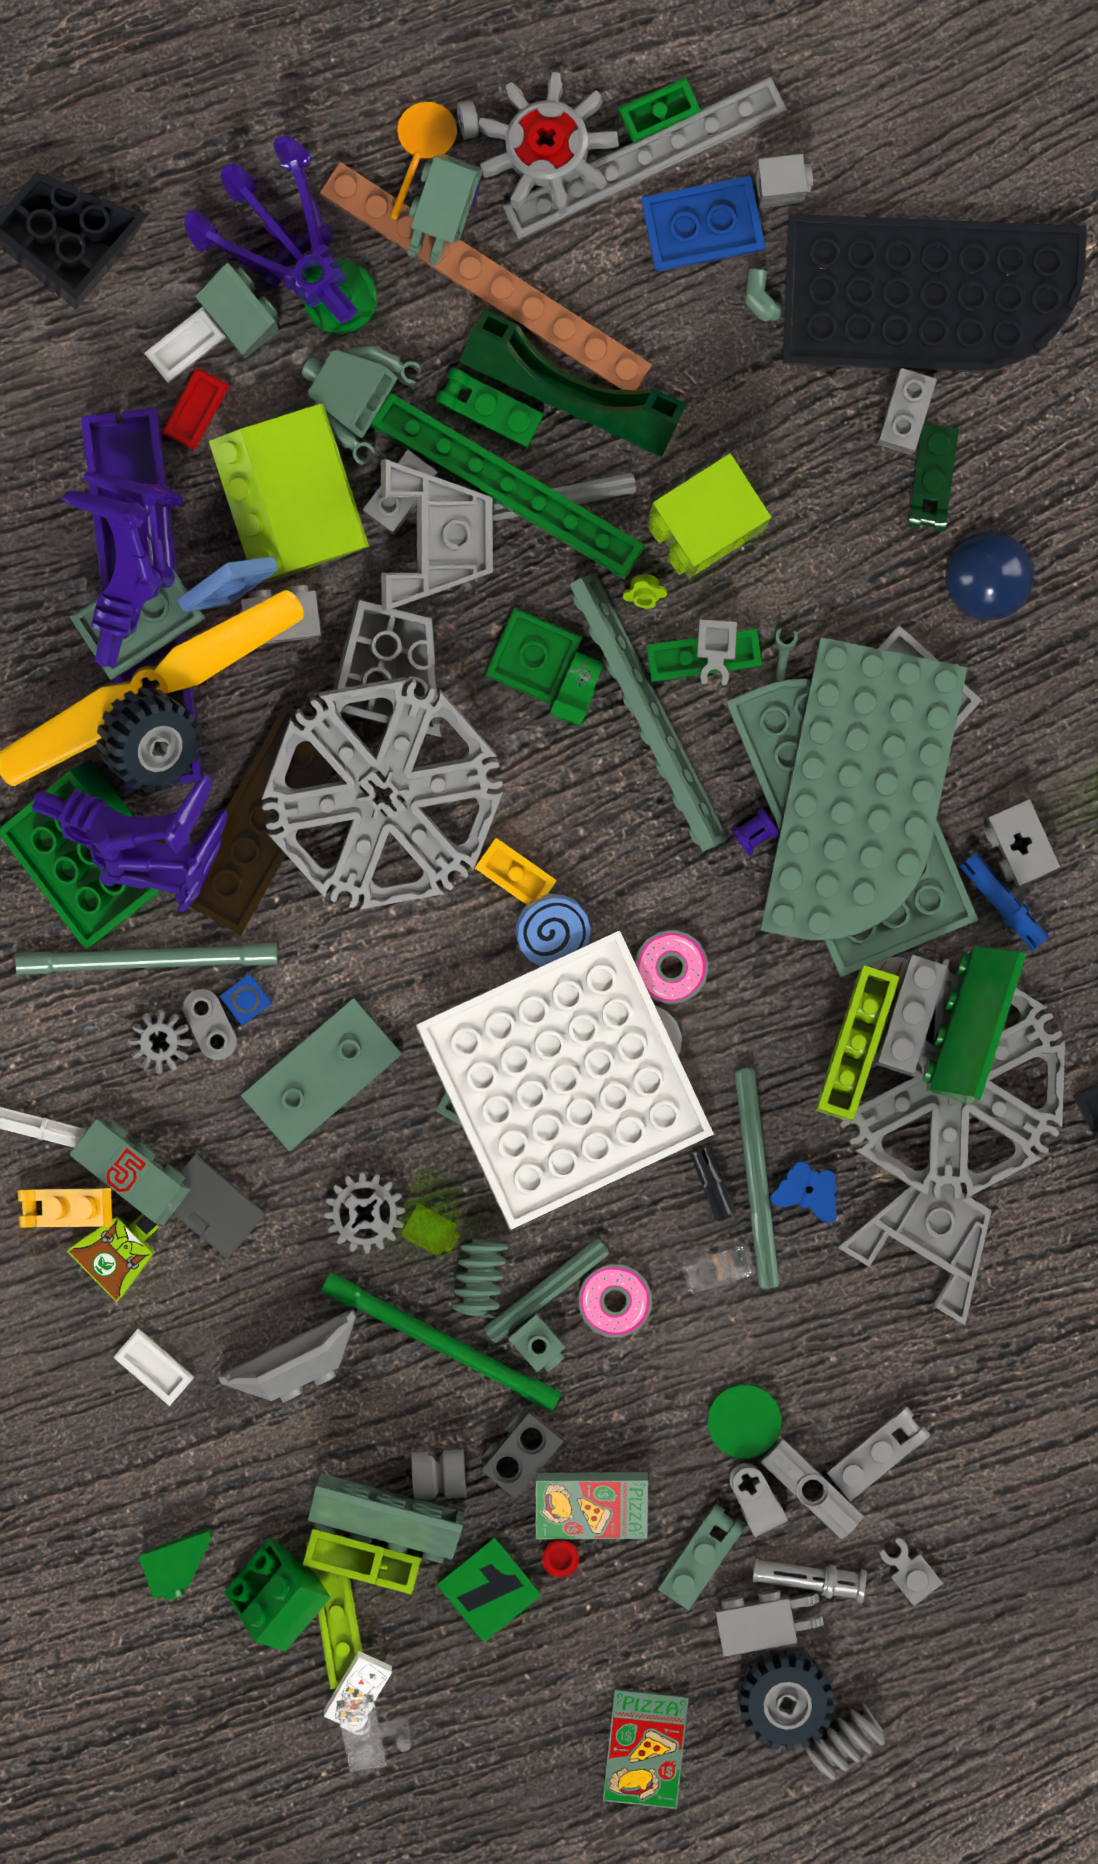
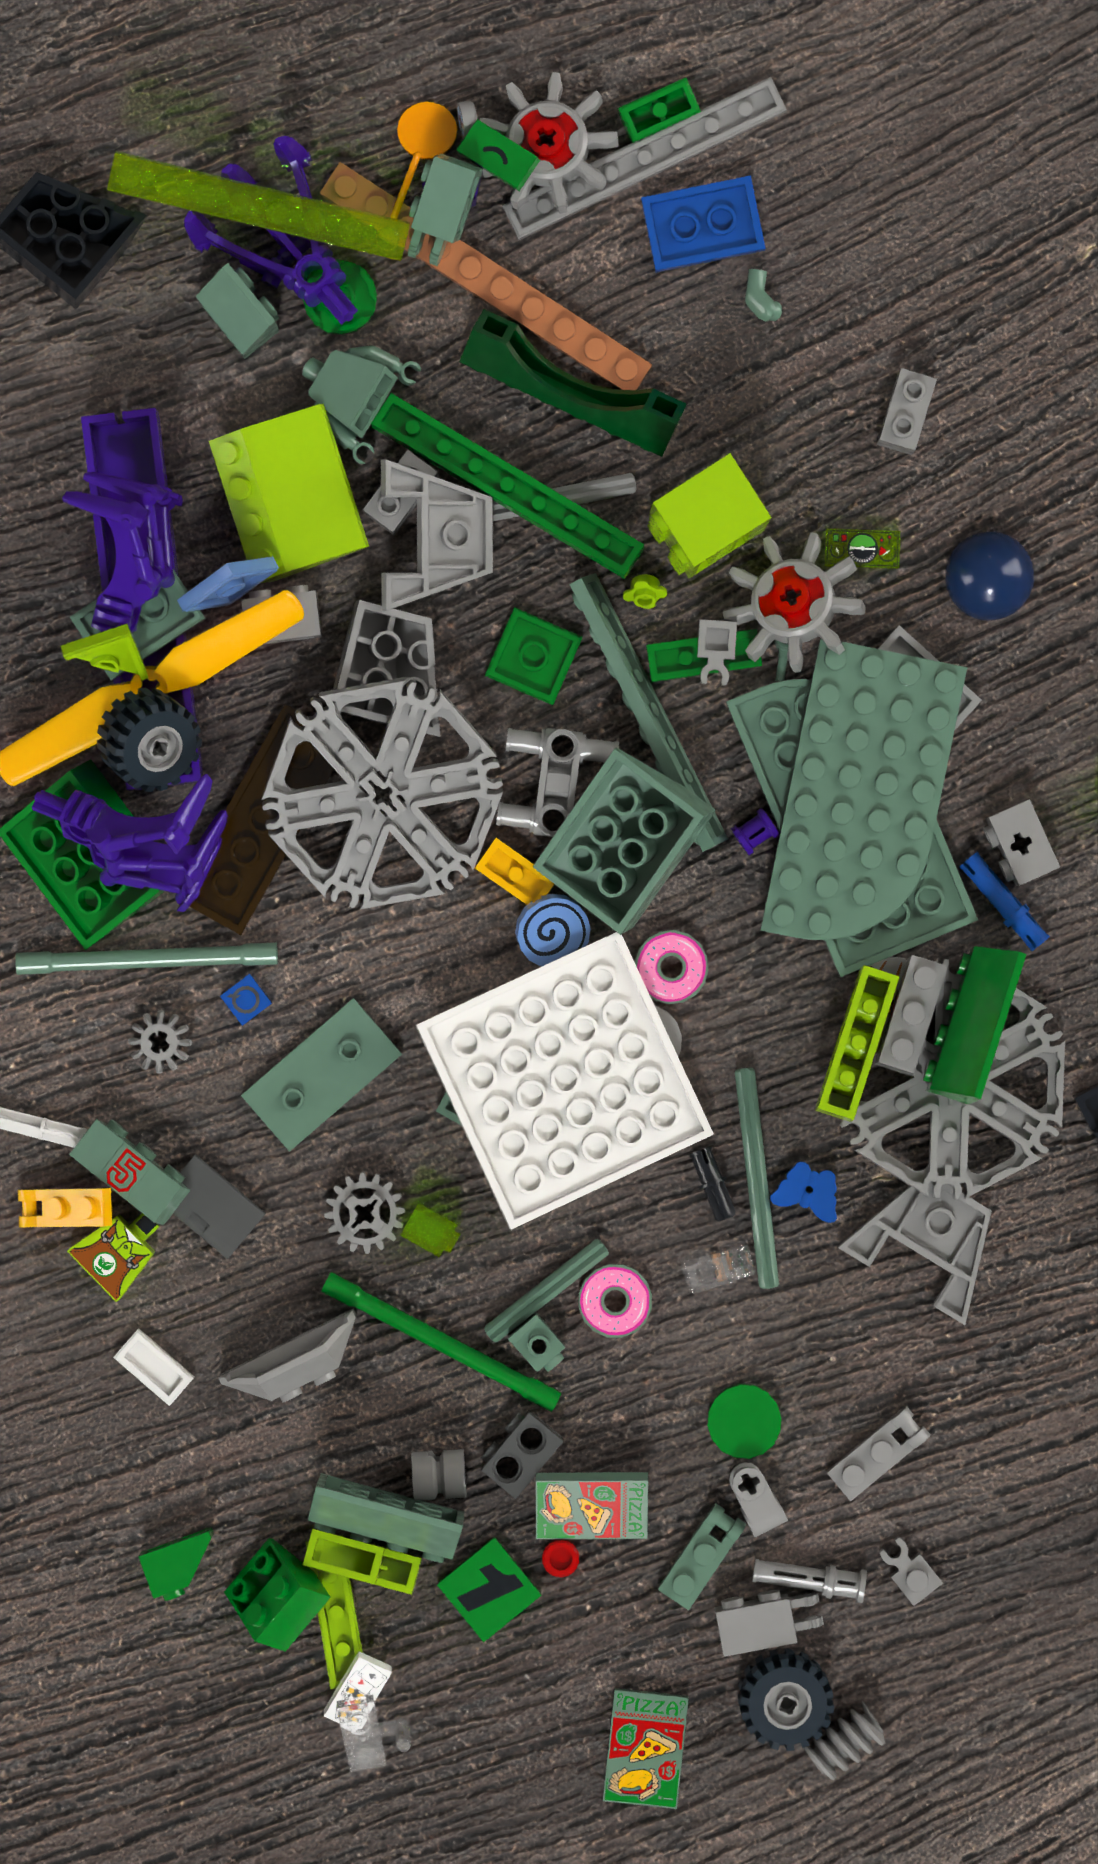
white tile [144,307,226,384] -> none
red tile [161,367,230,452] -> none
light grey plate [183,989,237,1060] -> none
green plate [435,367,544,448] -> none
sand green piece [452,1238,508,1318] -> none
green leg [549,651,605,727] -> none
light grey brick [755,154,813,208] -> none
light grey piece [760,1438,864,1540] -> none
black plate [782,214,1087,372] -> none
dark green plate [908,424,959,532] -> none
none -> lime tile [61,623,148,680]
none -> clear neon green plate [107,151,410,261]
none -> green tile [457,119,540,192]
none -> light grey piece [496,727,619,837]
none -> sand green slope [533,748,716,935]
none -> light grey gear [723,532,866,672]
none -> tile [824,528,901,569]

